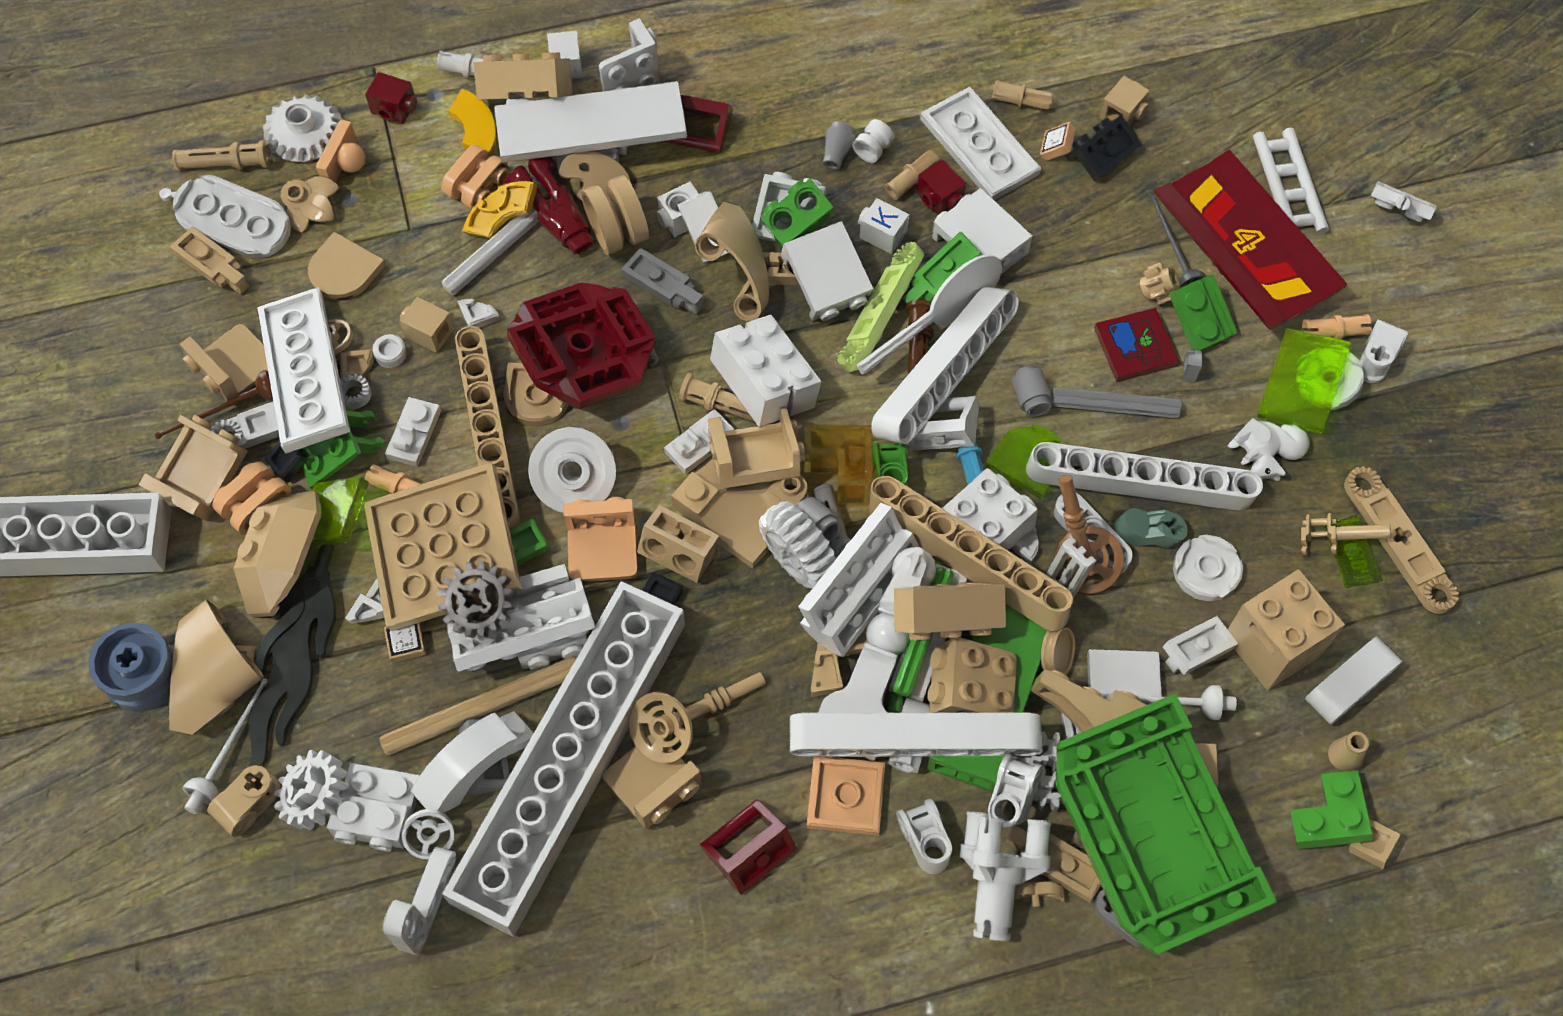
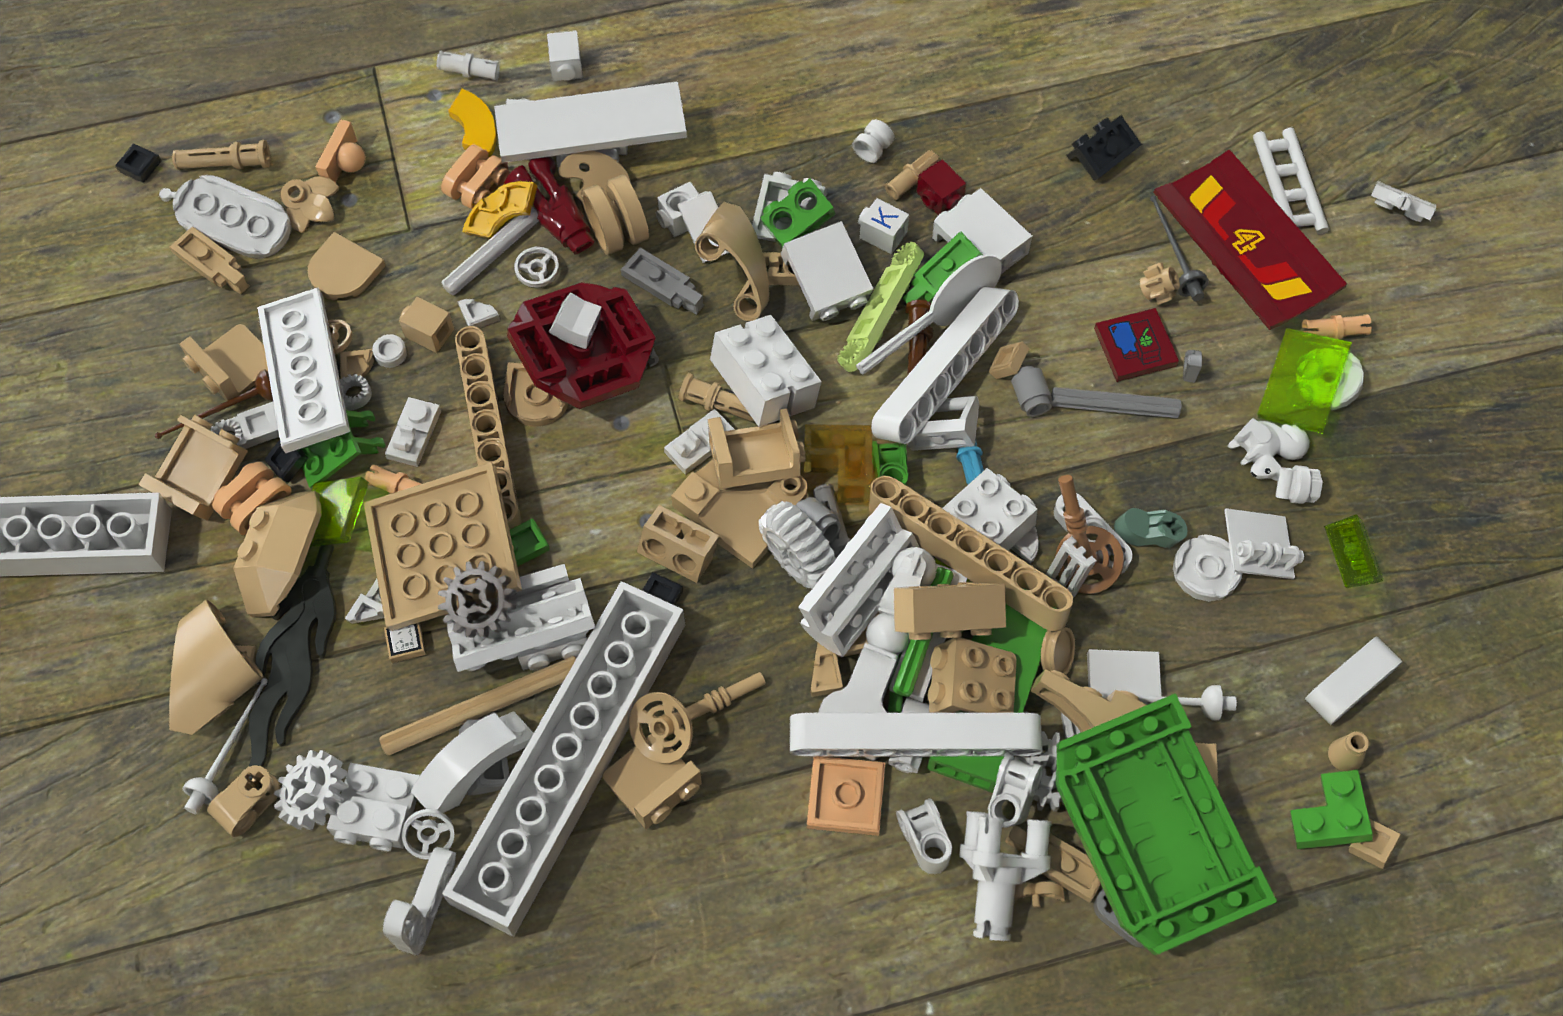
sand blue wheel [88,622,174,713] -> none
white gear [263,94,342,162] -> none
dark red brick [365,72,417,124] -> none
tan wedge [474,52,572,99] -> none
white gear [528,426,616,513] -> none
light nougat bracket [563,497,638,582] -> none
white bracket [599,18,660,91] -> none
dark red tile [662,94,733,153] -> none
dark red tile [699,799,797,895] -> none
light grey cone [823,121,856,170] -> none
white tile [920,86,1042,201] -> none
clear neon green tile [985,425,1060,500] -> none
tan axle [992,80,1053,110] -> none
white beam [1026,442,1263,511] -> none
tile [1040,122,1076,161] -> none
tan brick [1099,76,1149,126] -> none
white plate [1163,616,1238,675] -> none
bright green plate [1168,274,1238,351] -> none
tan container [1228,569,1345,691] -> none
tan piece [1301,513,1391,556] -> none
tan piece [1344,466,1459,614] -> none
white piece [1360,319,1408,383] -> none
none -> black tile [115,143,161,183]
none -> white piece [514,247,559,287]
none -> white piece [549,292,601,349]
none -> tan tile [989,342,1030,379]
none -> white hinge [1225,508,1304,579]
none -> white piece [1275,465,1323,504]

